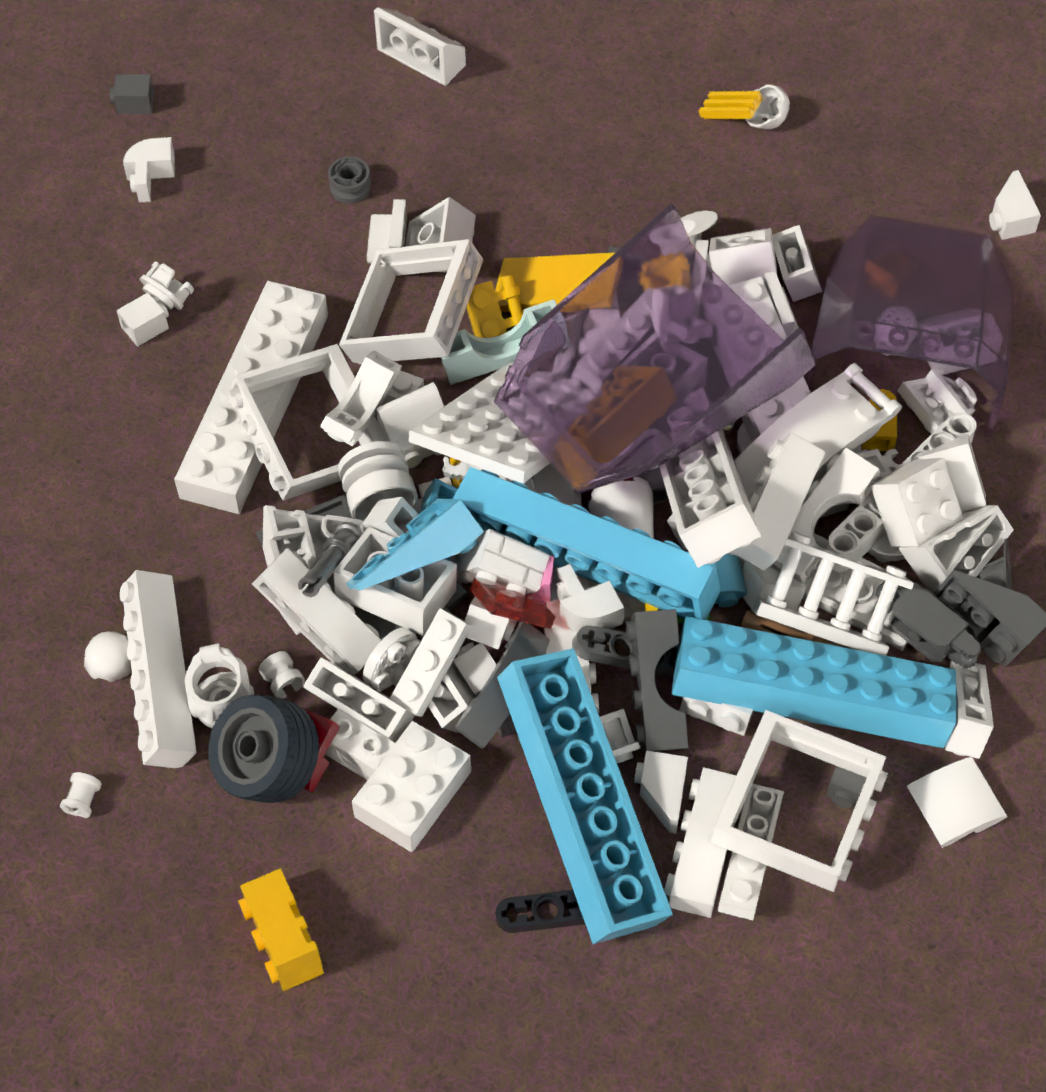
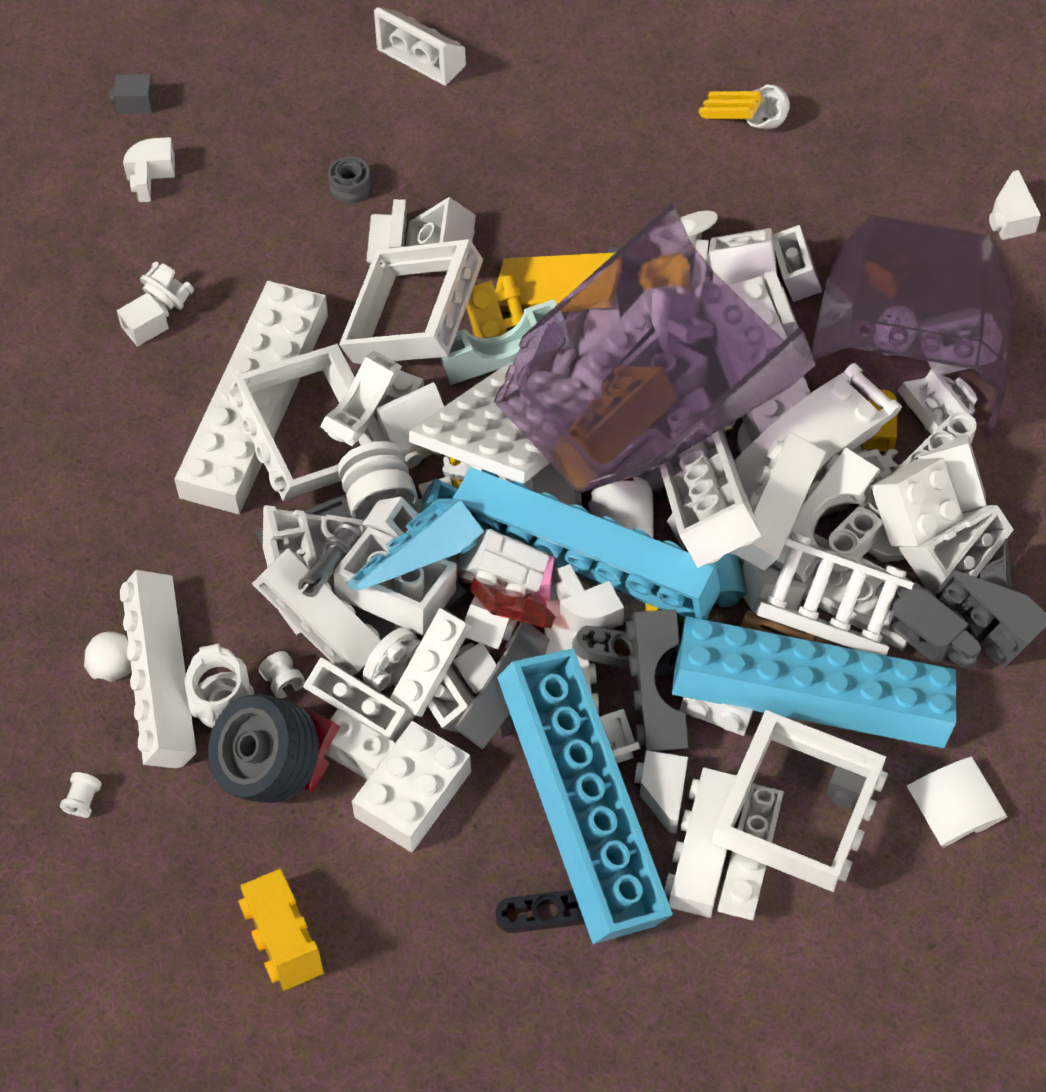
white slope [945,661,994,759] -> none

